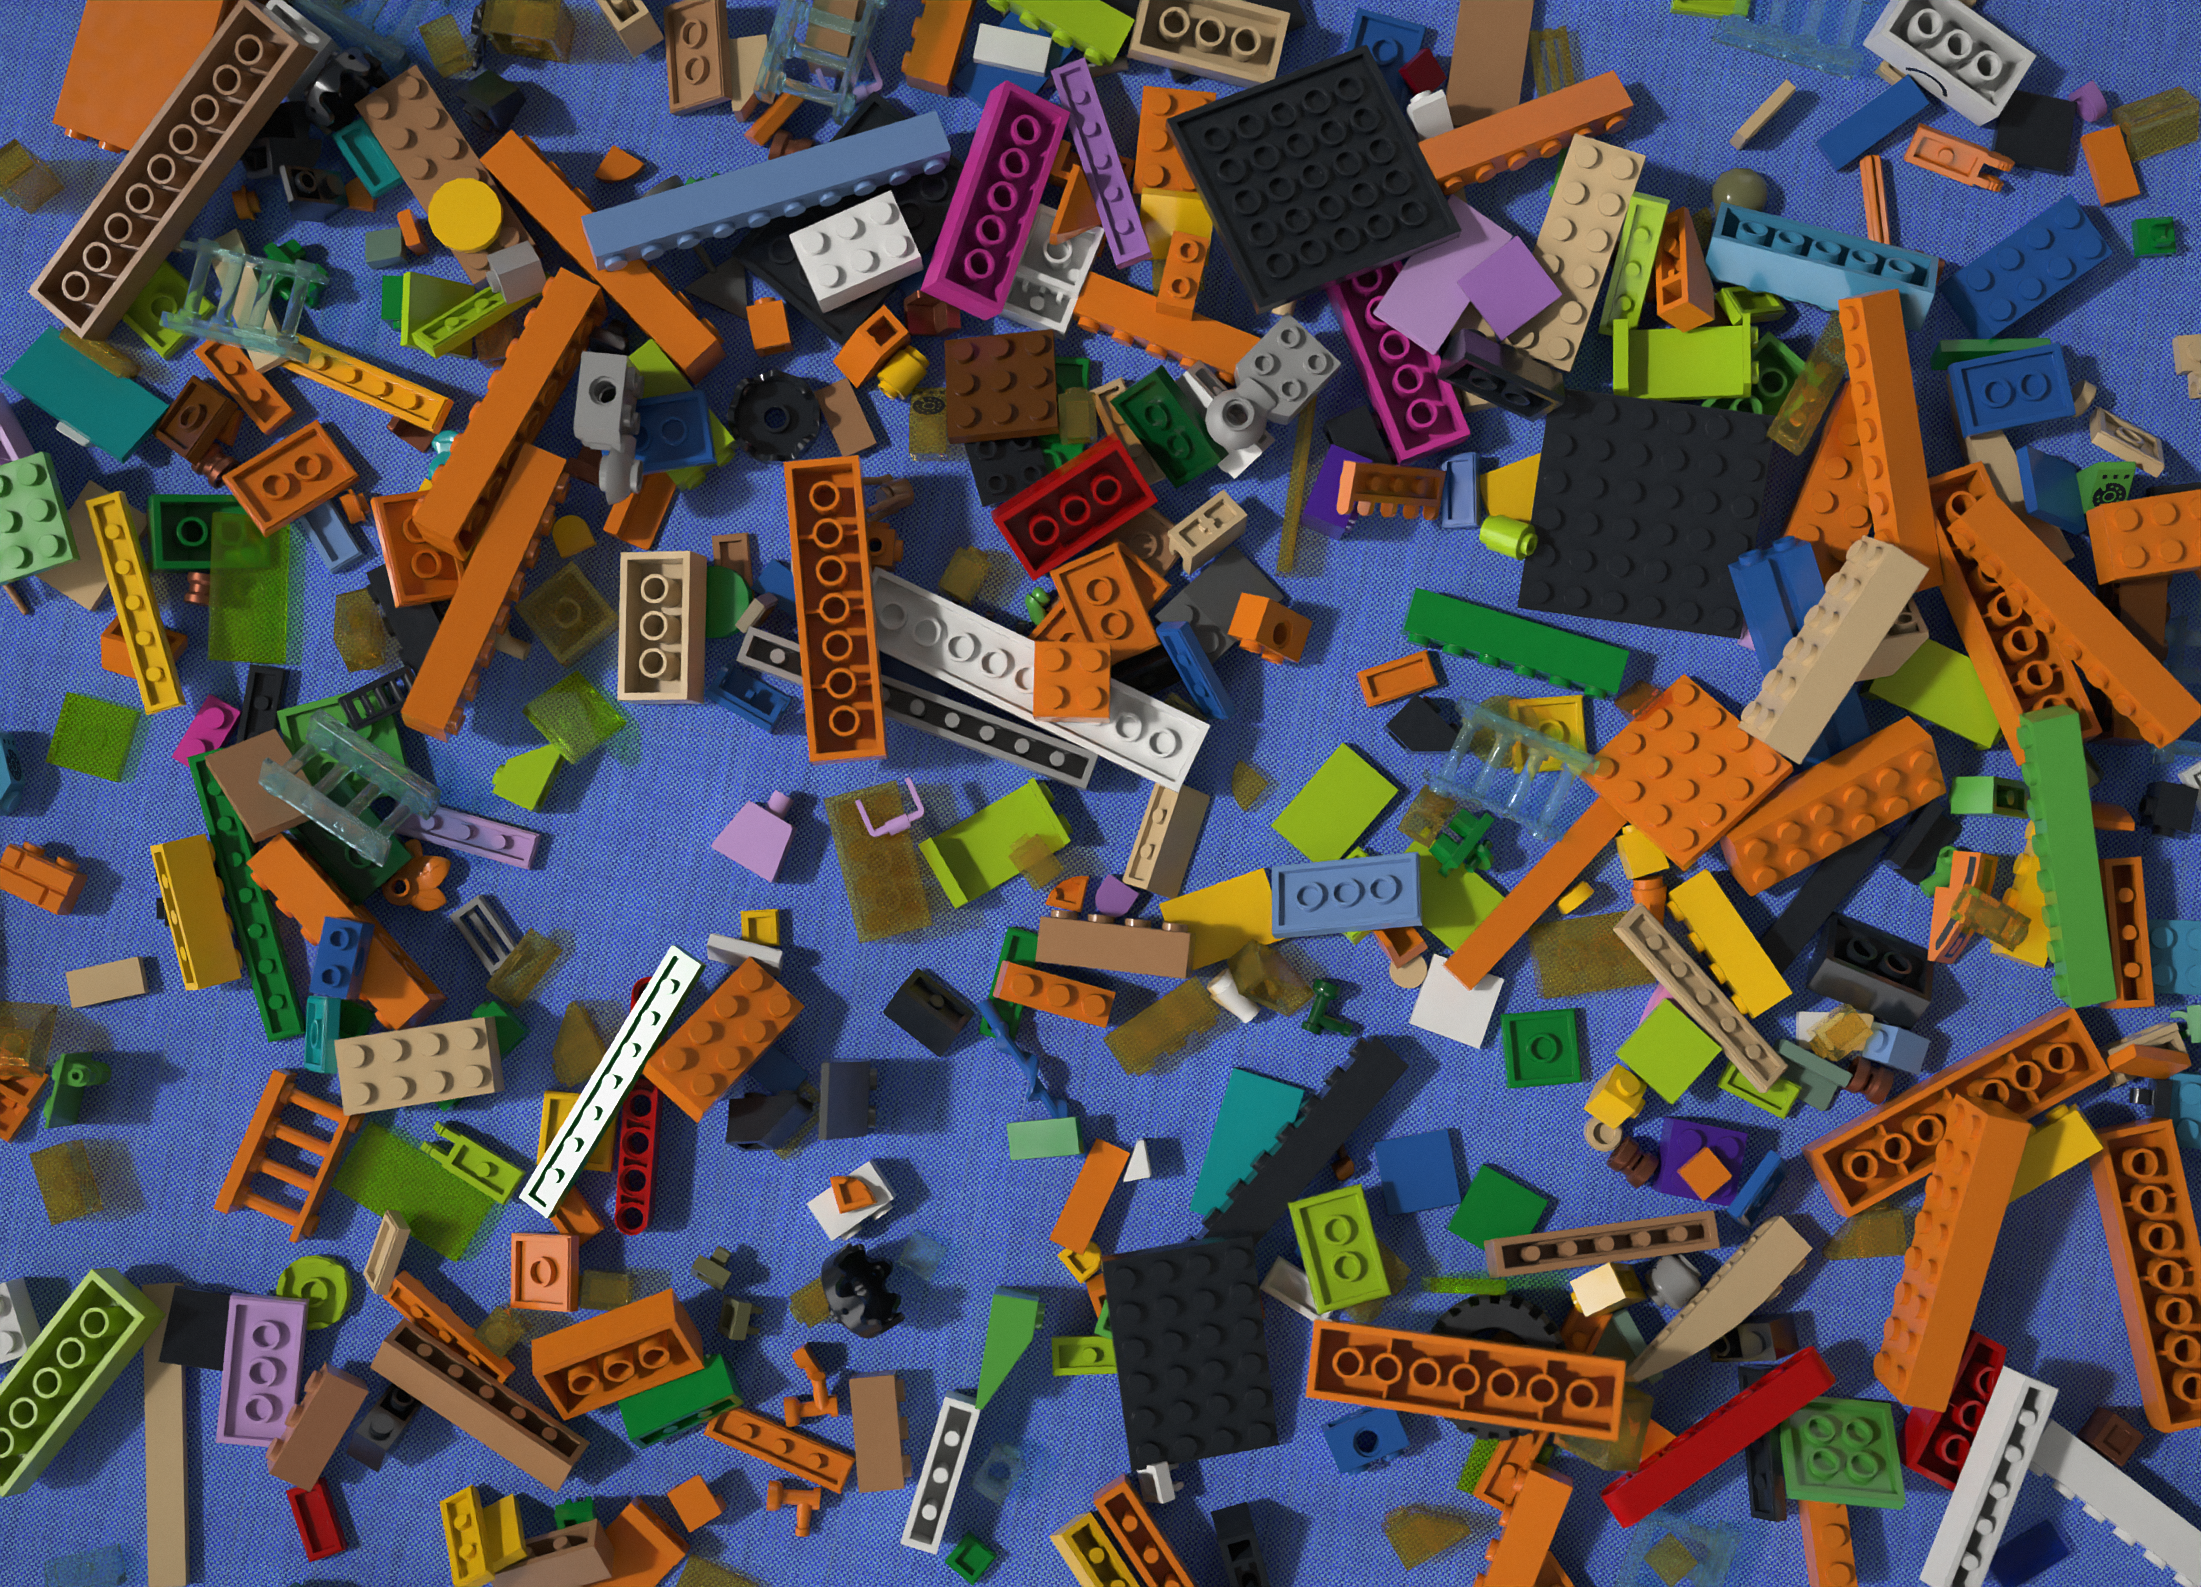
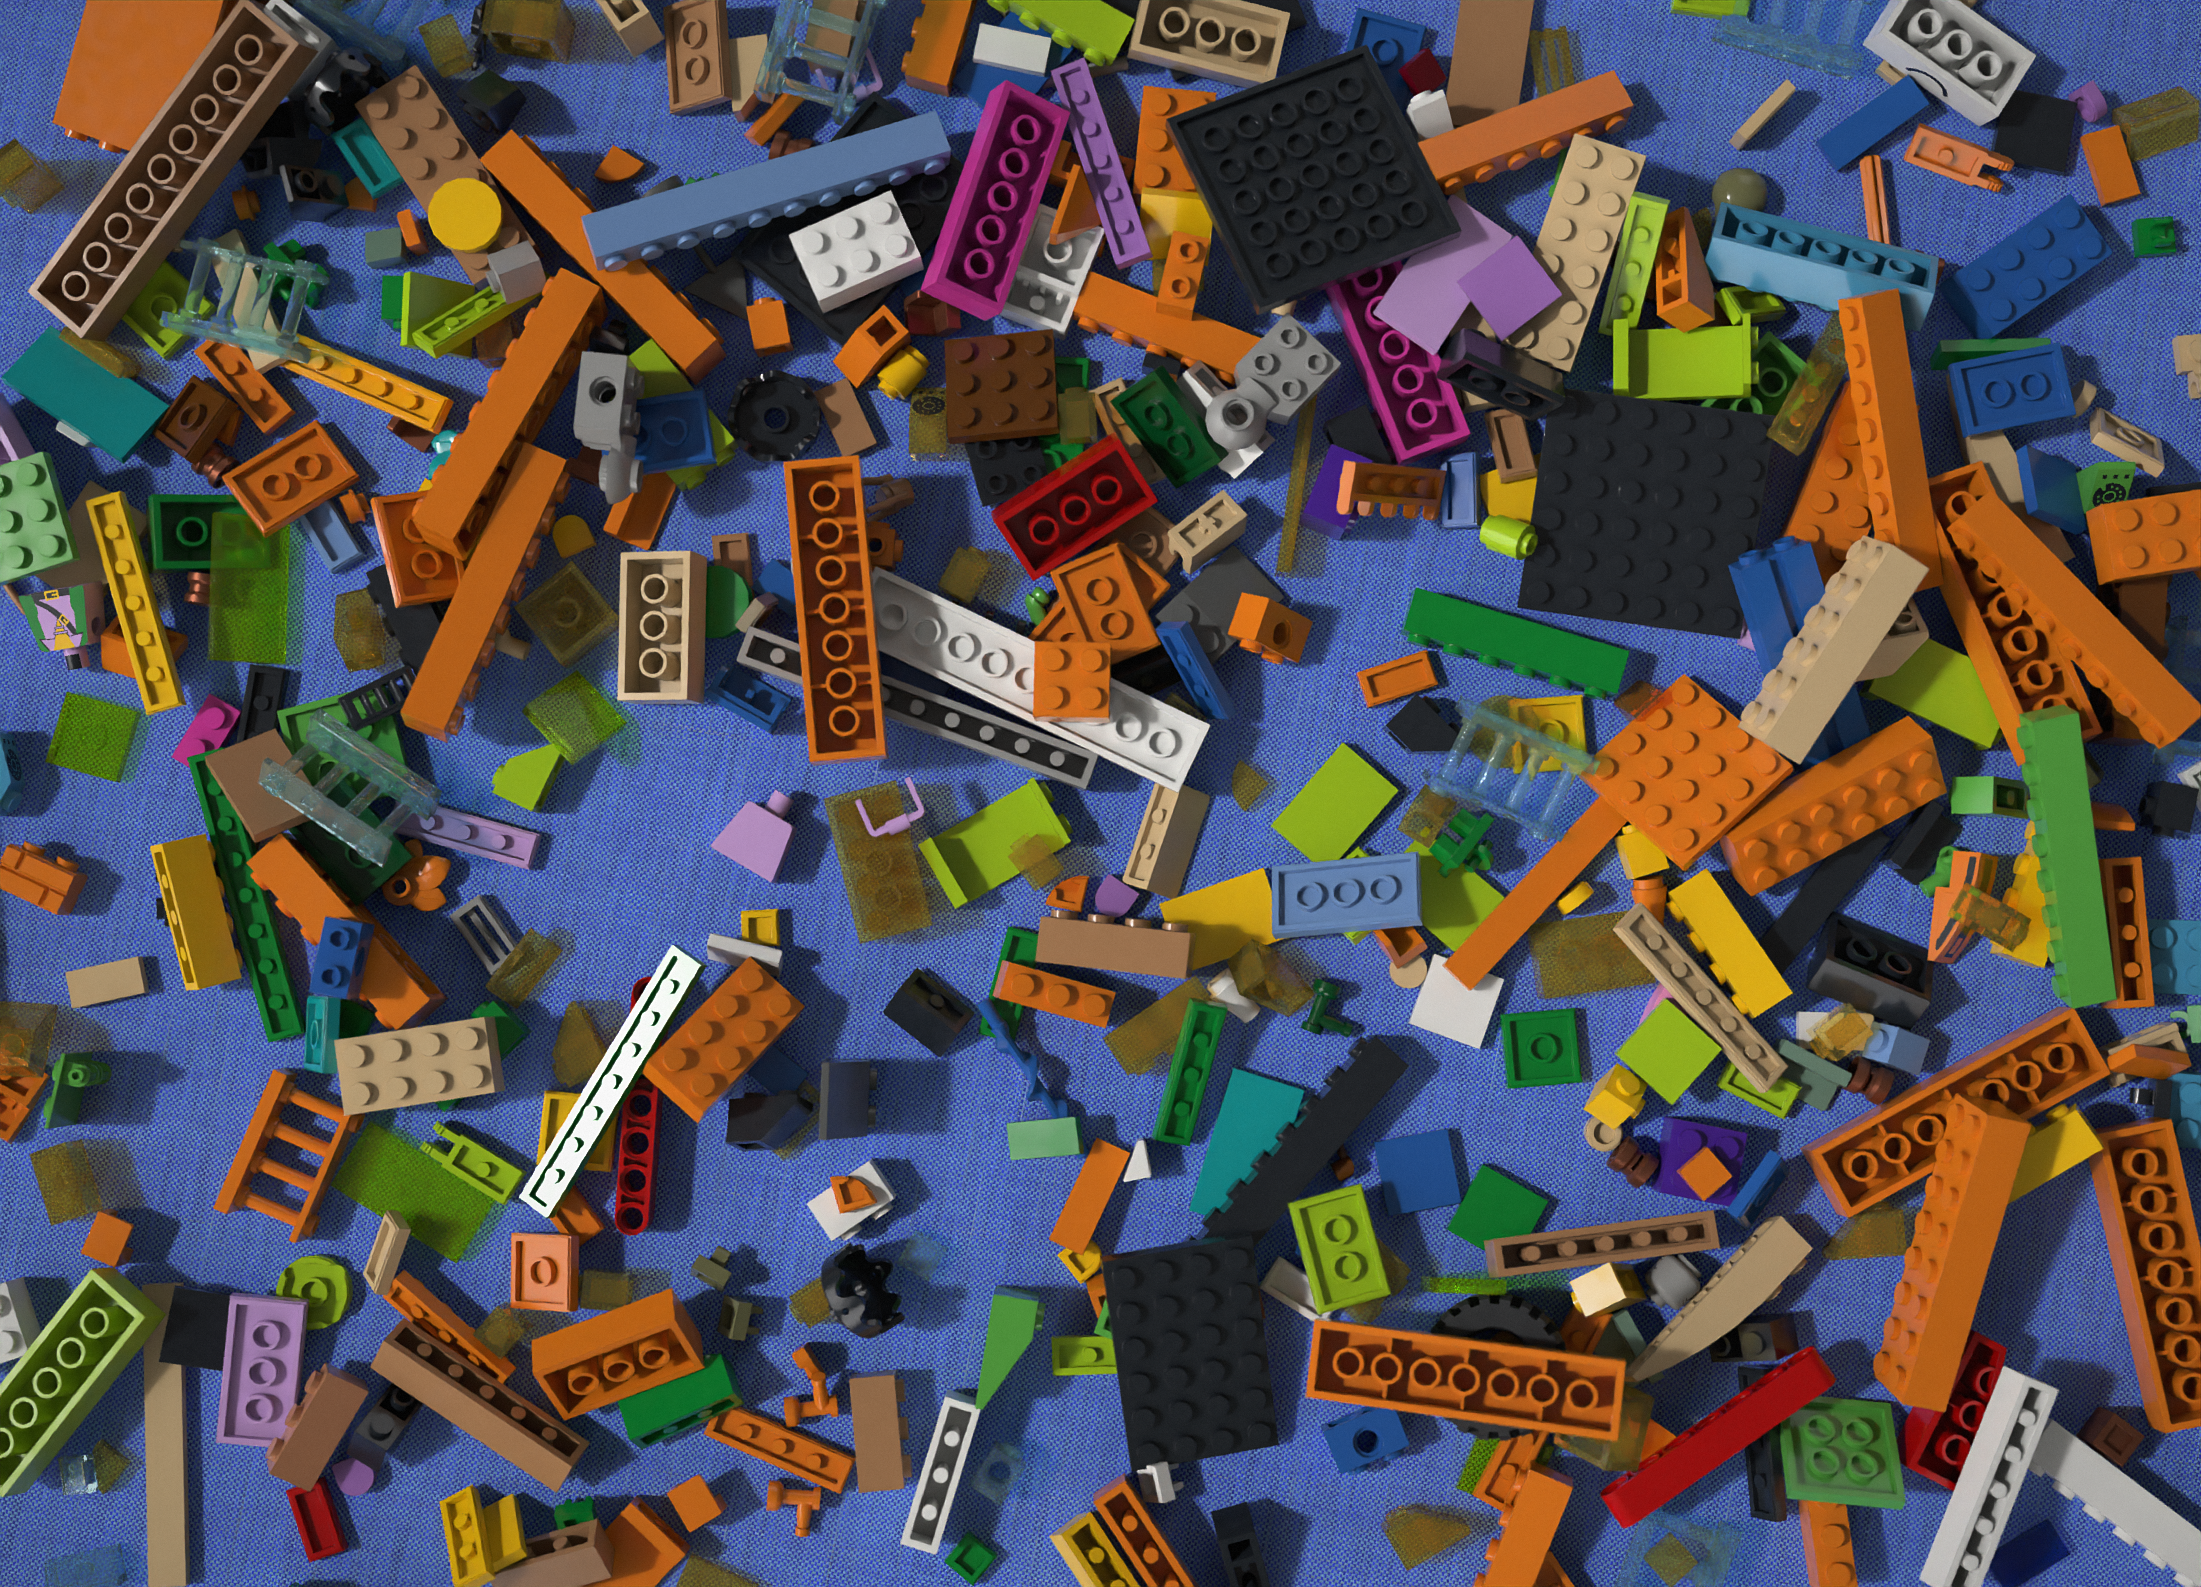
none -> torso [19,581,106,670]
none -> clear light blue tile [58,1453,98,1495]
none -> orange panel [81,1208,134,1267]
none -> clear yellow tile [91,1439,131,1494]
none -> medium lavender tile [331,1457,377,1496]
none -> black tile [1142,352,1181,381]
none -> green tile [1152,998,1228,1146]
none -> medium nougat tile [1484,409,1537,483]

